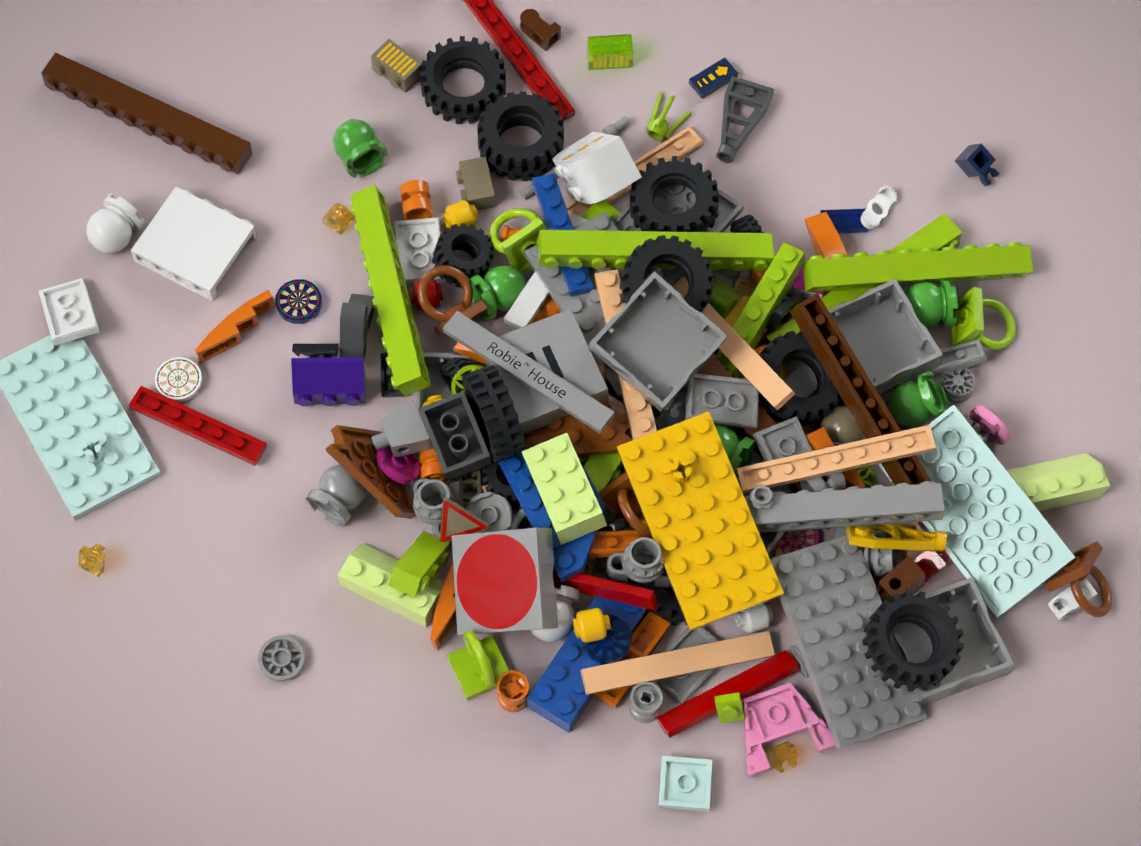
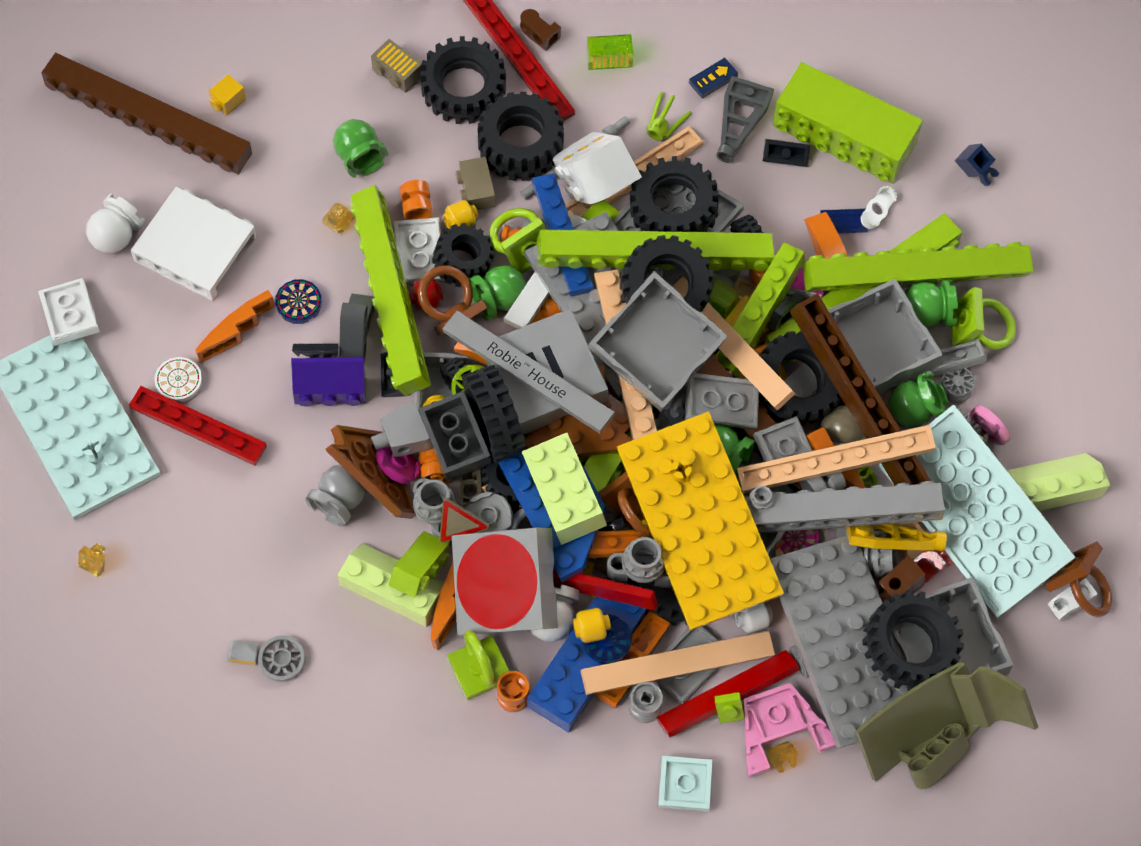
none -> yellow brick [209,74,246,116]
none -> flat silver piece [228,640,260,665]
none -> black slope [762,139,810,167]
none -> lime brick [772,62,923,184]
none -> olive beam [855,663,1039,789]

